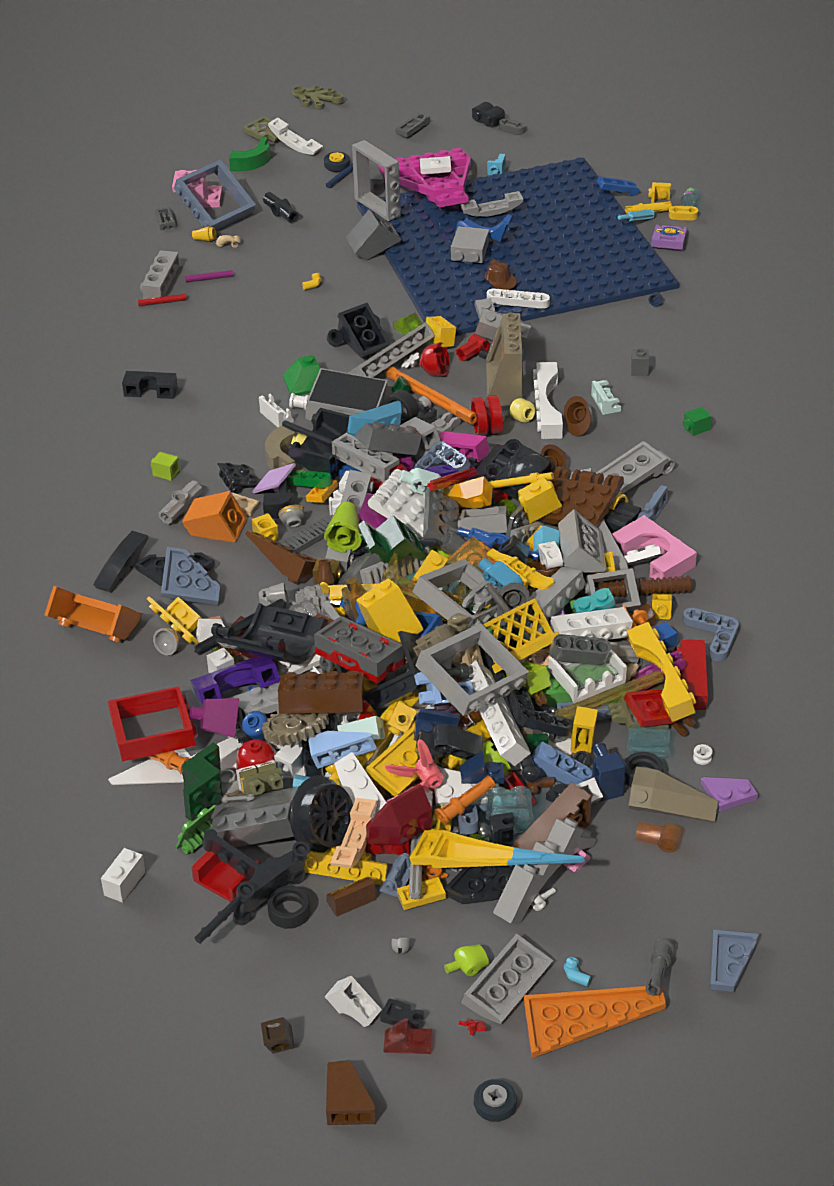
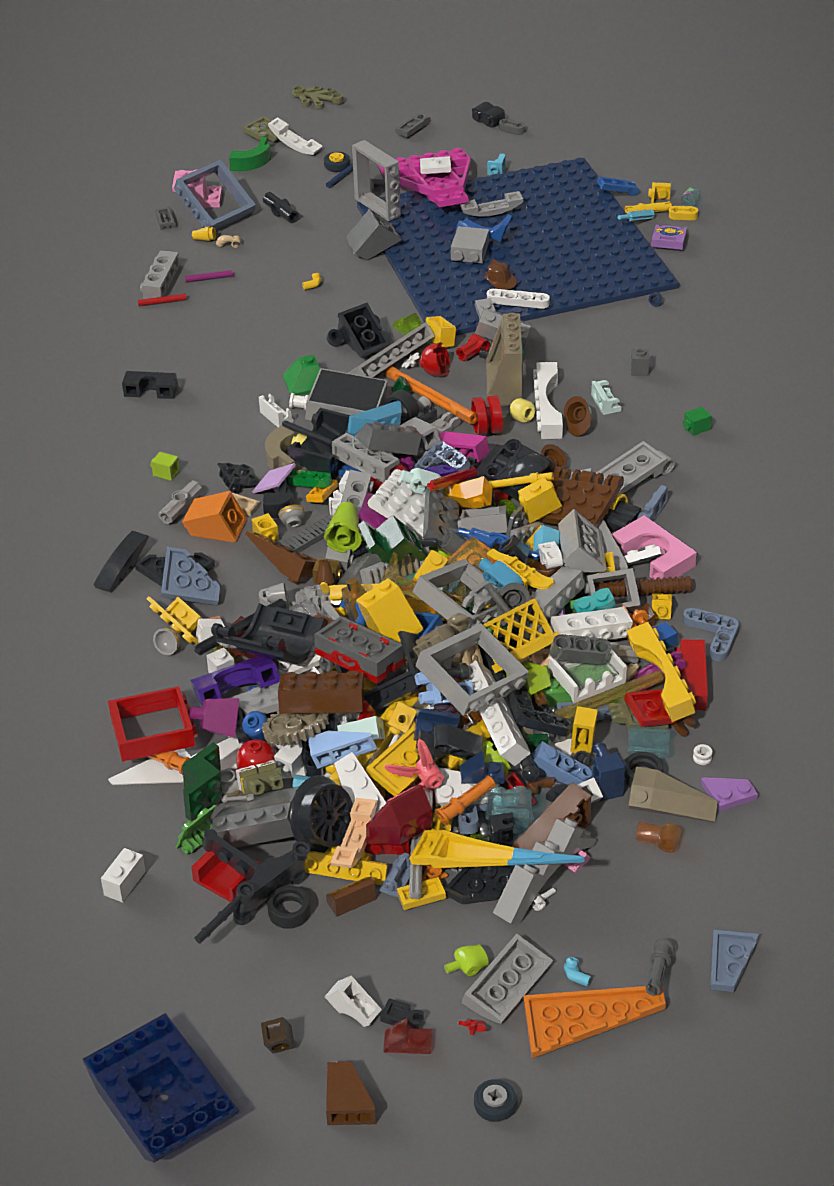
orange windscreen [44,586,142,643] -> none
light grey hinge [392,938,410,954] -> none
none -> clear blue slope [83,1013,239,1162]

